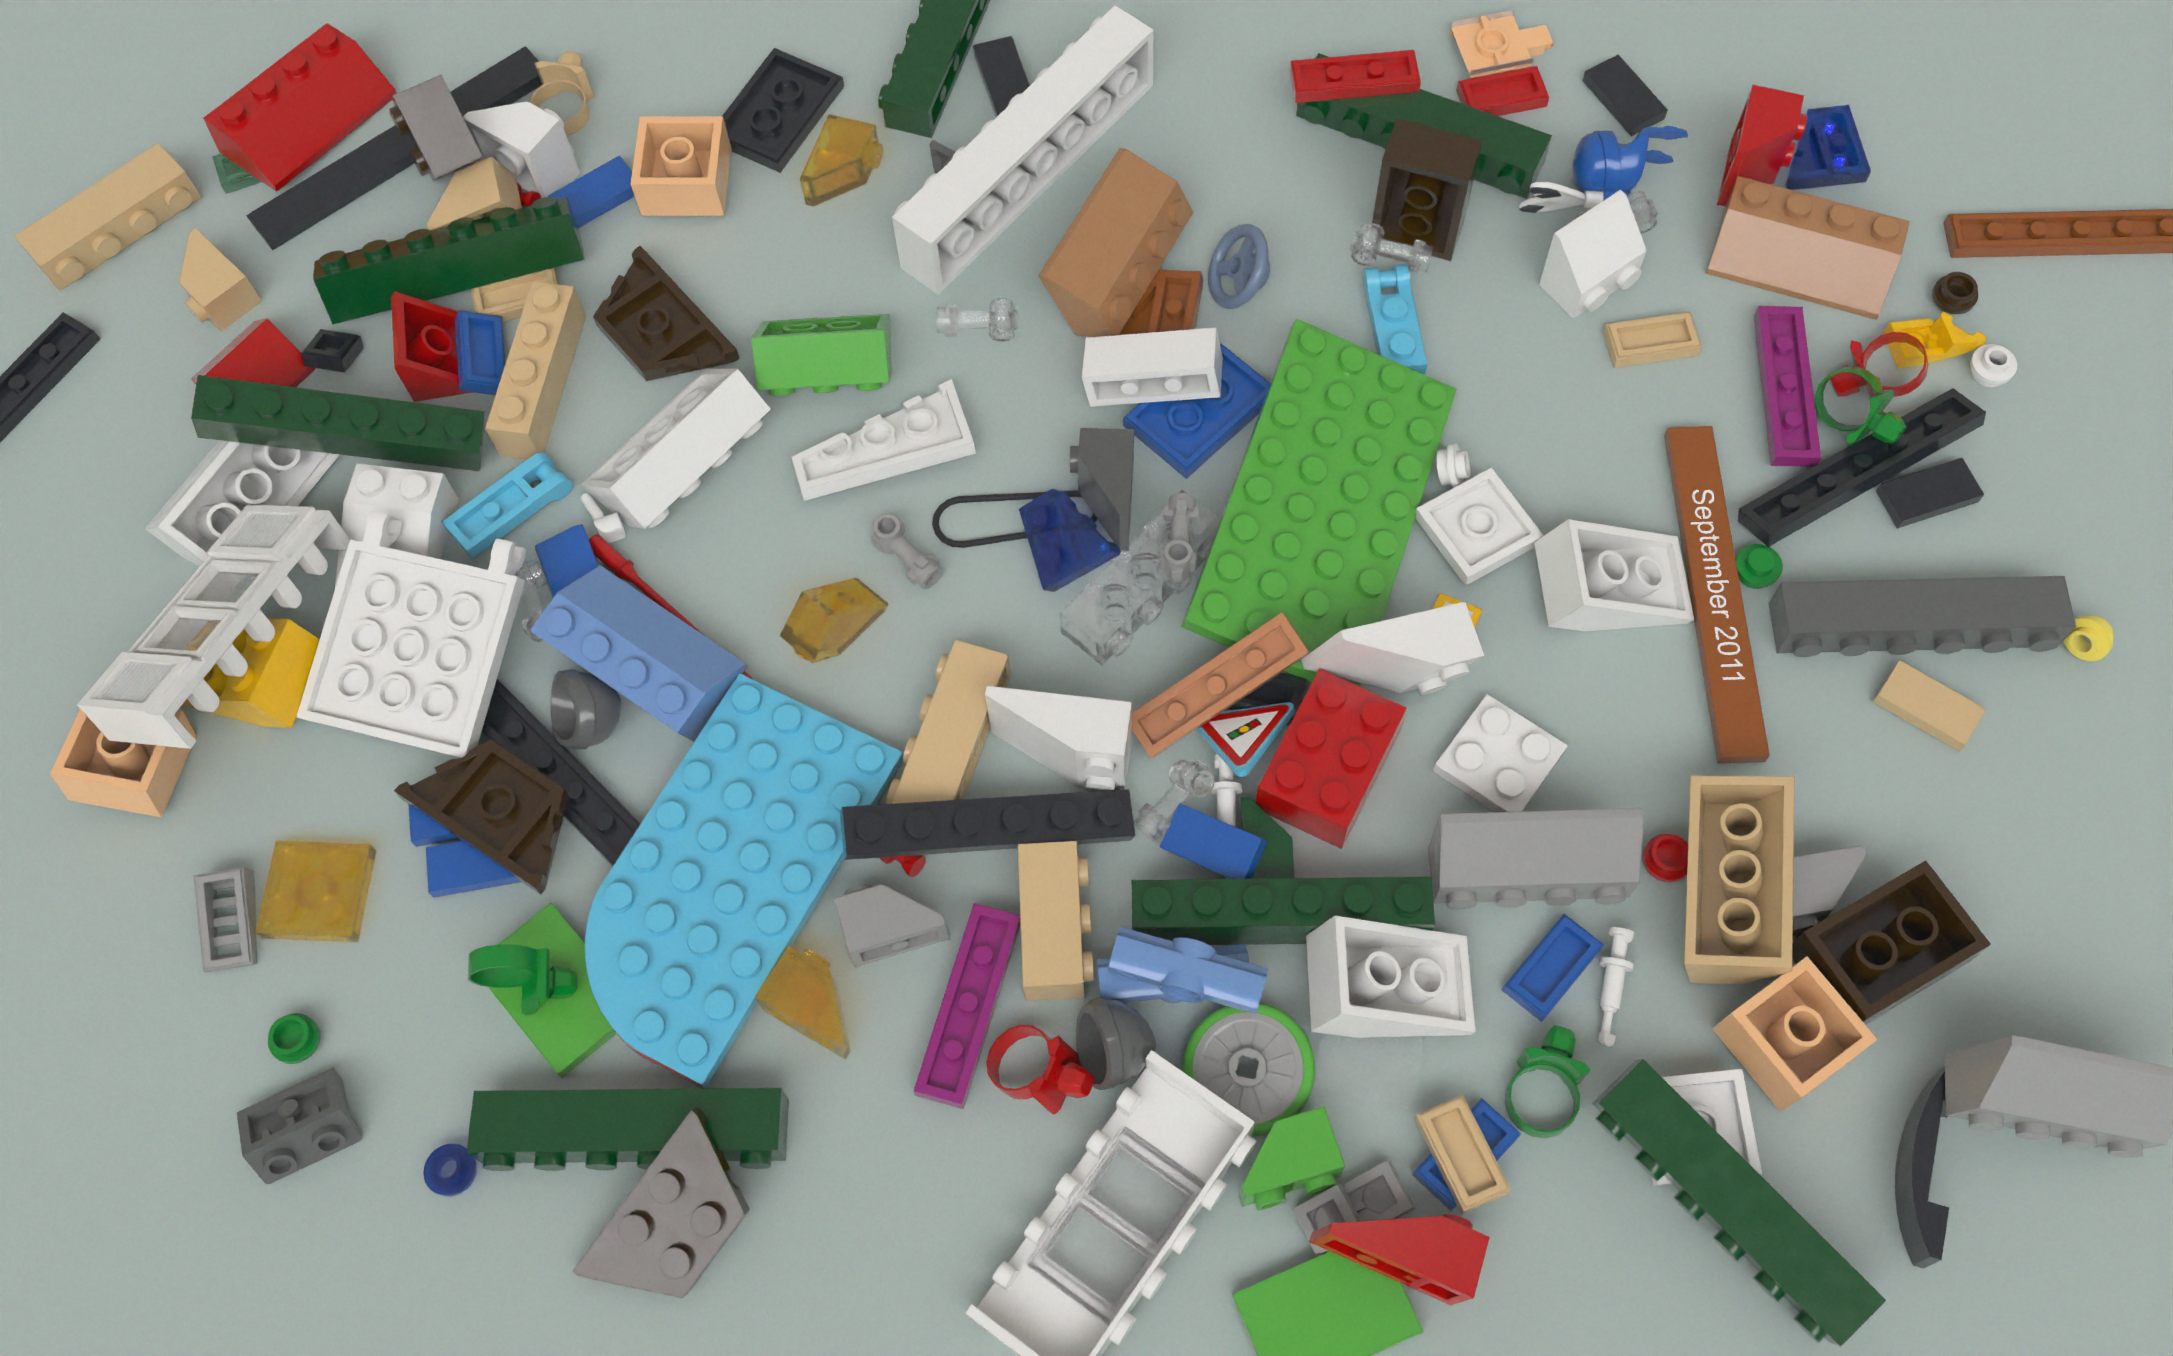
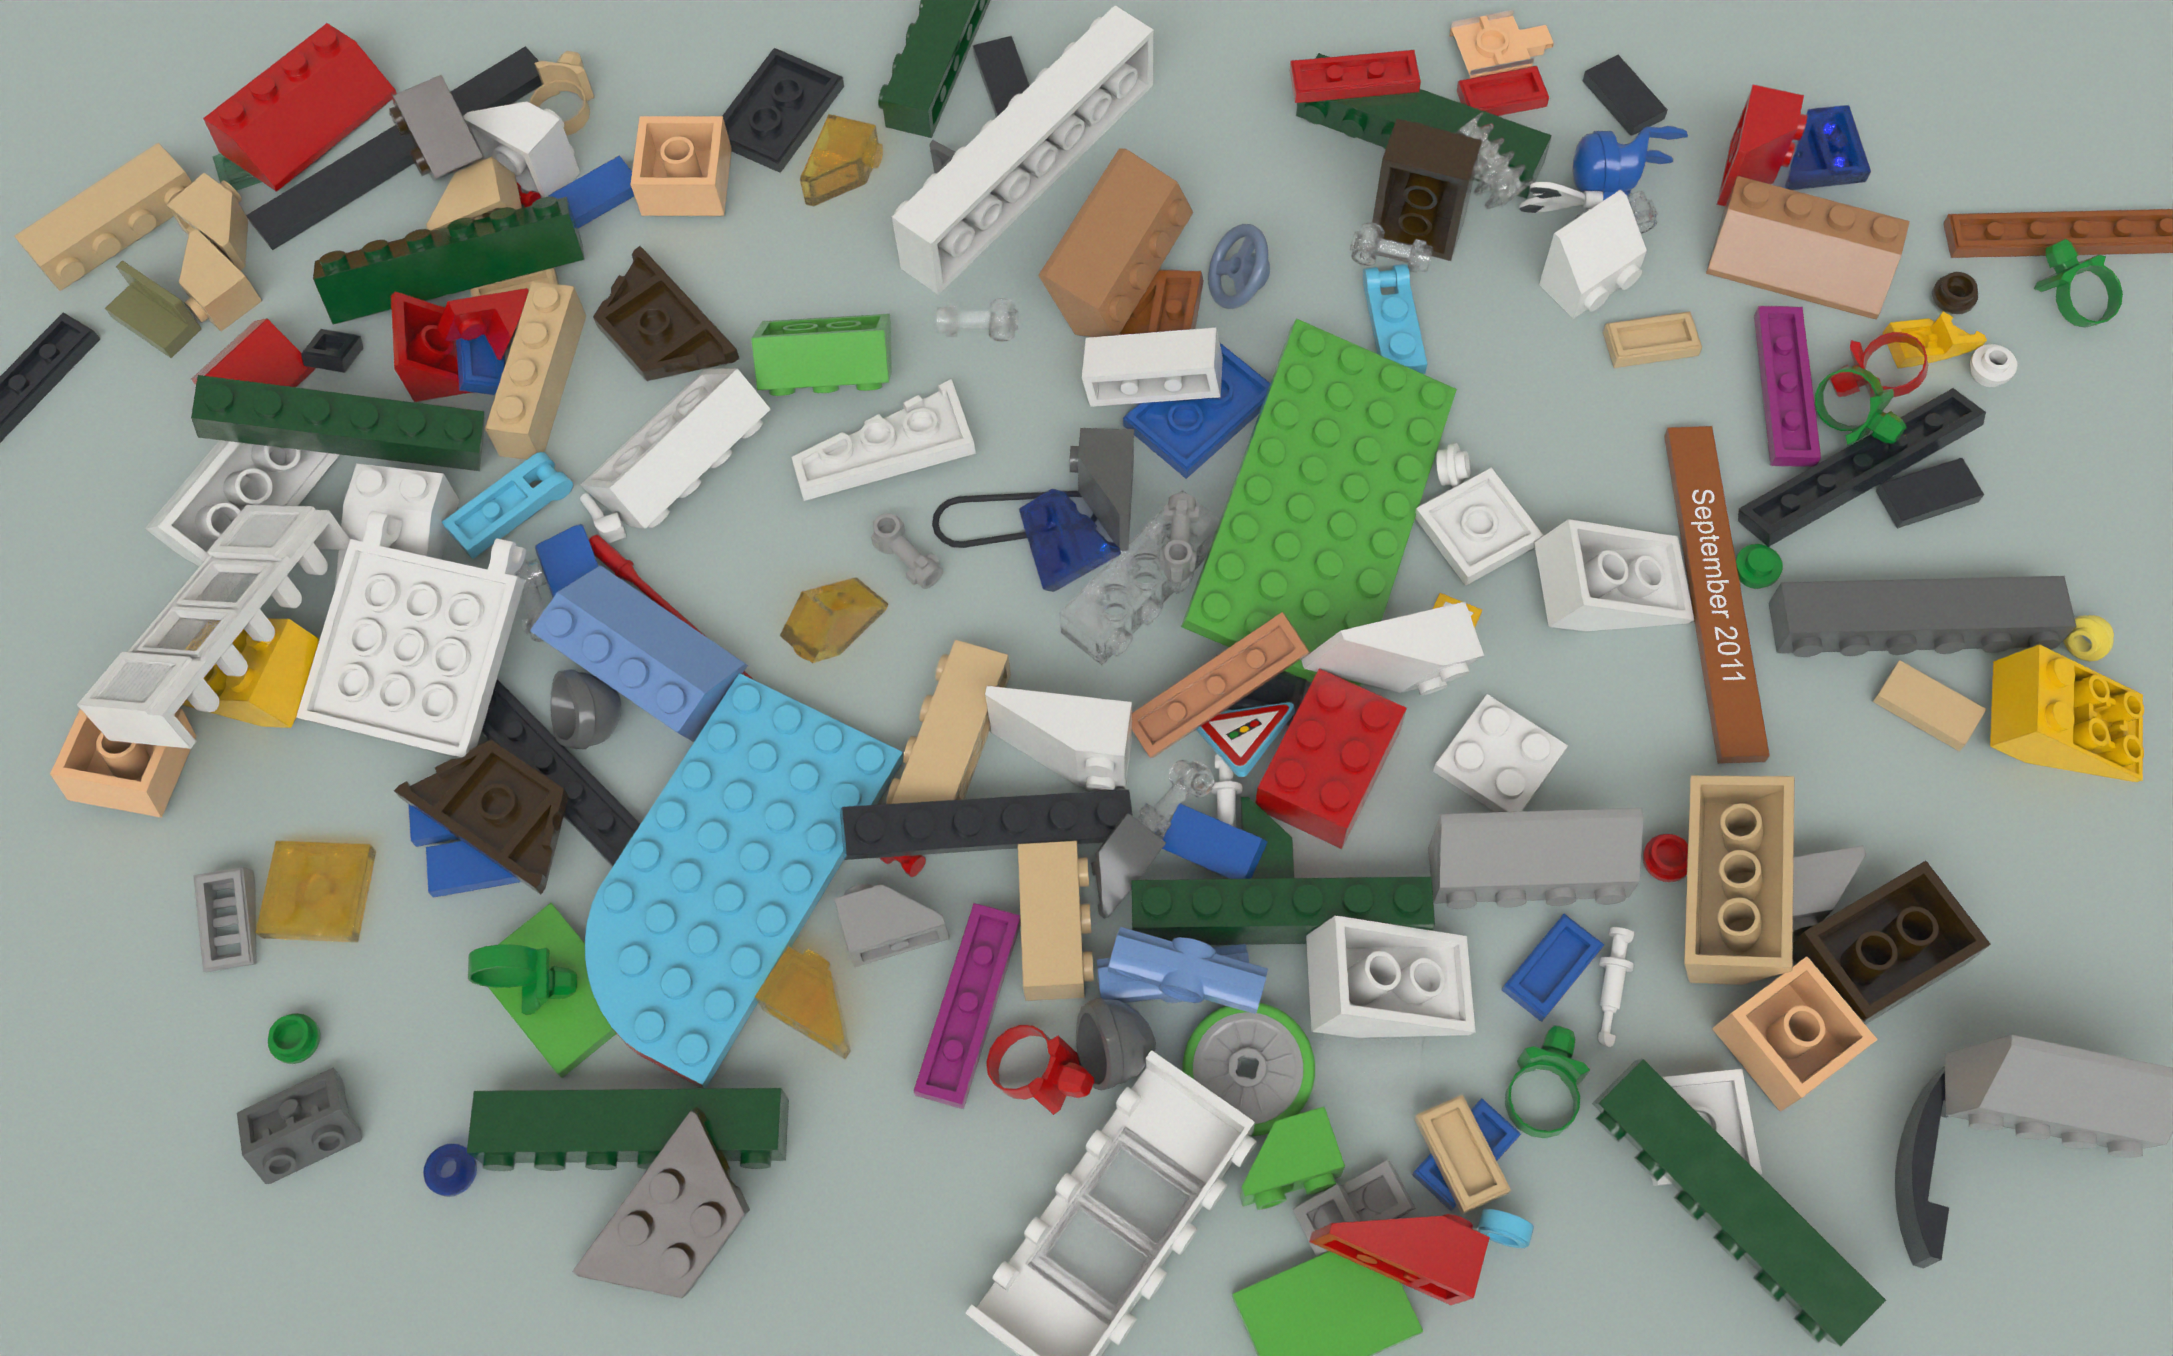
none -> olive panel [105,260,201,358]
none -> tan slope [167,173,248,271]
none -> red slope [437,288,529,361]
none -> dark grey slope [1091,813,1166,919]
none -> clear piece [1456,112,1535,209]
none -> medium azure tile [1477,1209,1534,1249]
none -> yellow slope [1990,644,2144,782]
none -> green piece [2034,238,2123,328]

